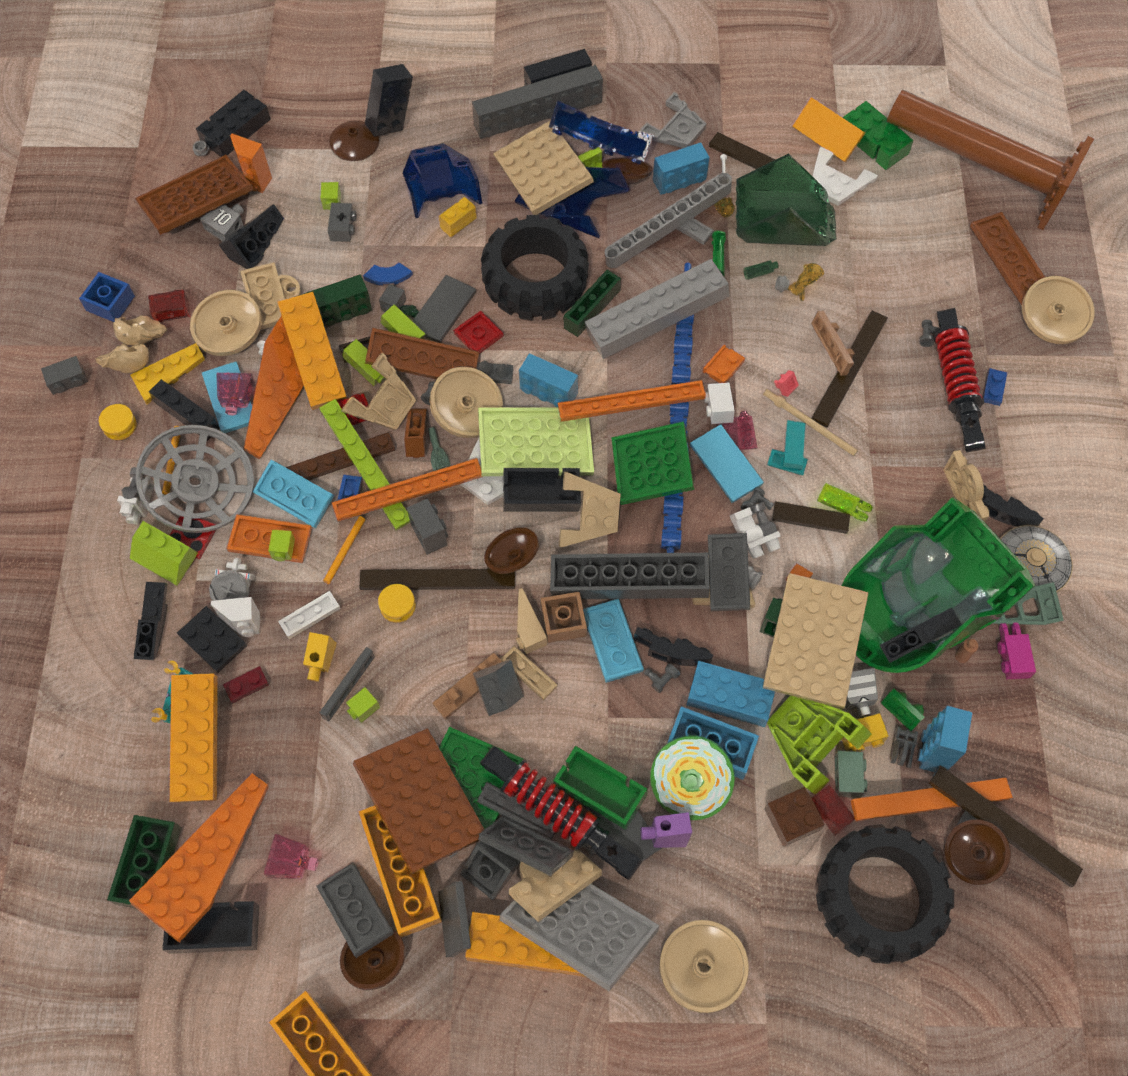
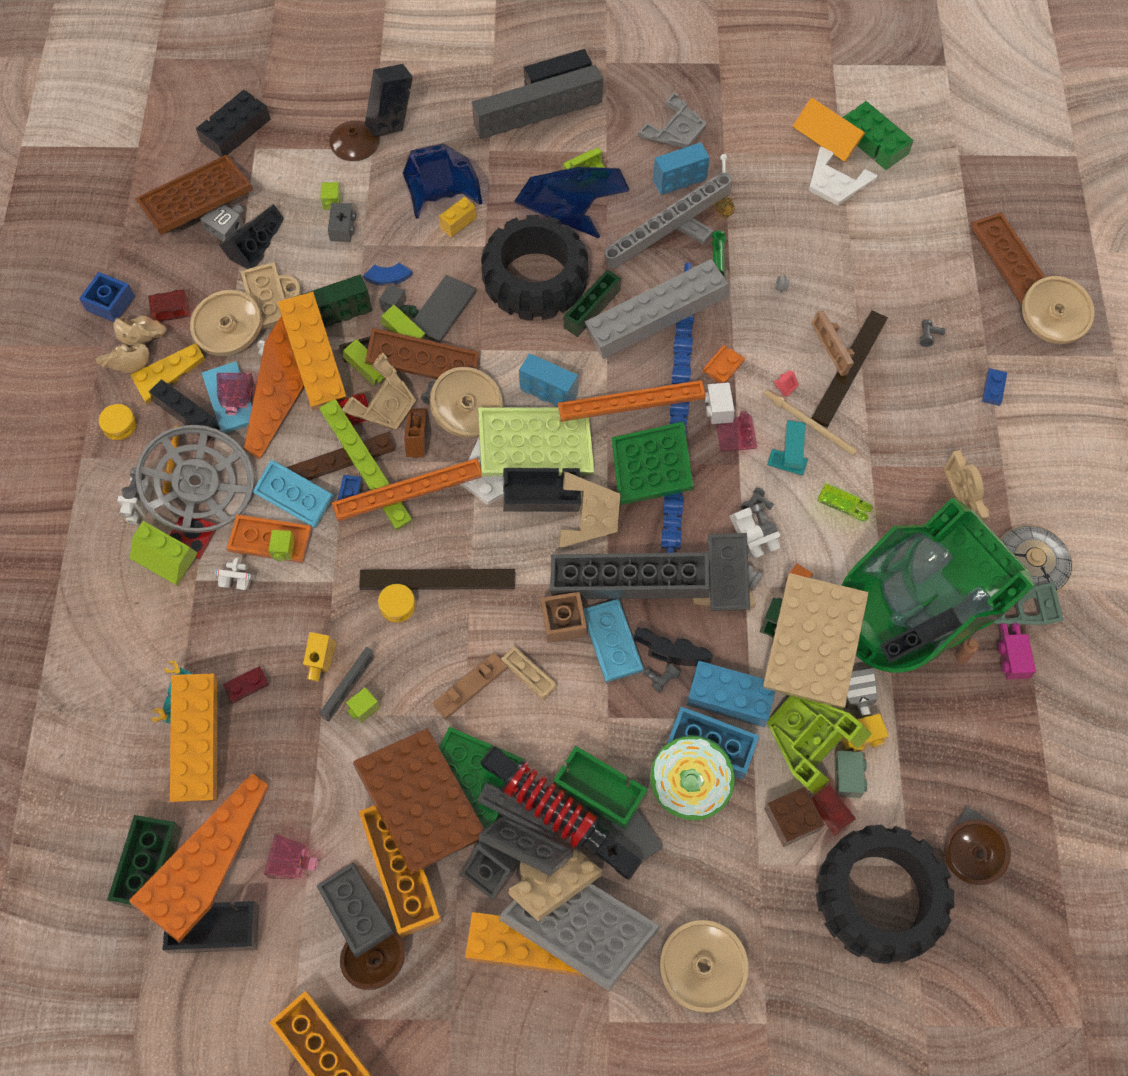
dark grey brick [41,356,88,395] -> none
black slope [133,582,168,660] -> none
black plate [177,606,247,673] -> none
light grey plate [193,140,209,156] -> none
light grey tile [209,570,249,601] -> none
white slope [211,597,260,637] -> none
orange slope [230,134,272,193] -> none
white plate [278,591,340,639] -> none
light orange bar [323,516,366,584] -> none
dark grey brick [407,498,448,555] -> none
sand green piece [428,427,450,471] -> none
dark grey tile [438,881,471,958] -> none
red tile [453,311,504,354] -> none
dark grey slope [473,659,523,716] -> none
dark grey tile [477,360,514,384] -> none
reddish brown dish [484,528,539,574] -> none
tan plate [493,120,594,215] -> none
tan slope [516,588,547,654] -> none
clear blue windscreen [549,100,655,165] -> none
reddish brown dish [602,157,652,185] -> none
medium lavender torso [640,812,692,848] -> none
medium azure tile [690,425,764,503] -> none
dark brown tile [709,132,776,174] -> none
clear green windscreen [736,153,837,246] -> none
clear green cylinder [743,260,779,280] -> none
dark brown tile [772,501,850,534] -> none
clear yellow animal [788,263,824,301] -> none
orange tile [850,778,1013,822] -> none
green tile [881,689,924,731] -> none
dark orange piece [887,90,1094,230] -> none
dark grey arm [891,726,918,768] -> none
dark azure brick [917,706,973,772] -> none
dark brown tile [928,765,1083,888] -> none
piece [934,308,986,453] -> none
black slope [982,484,1044,527] -> none

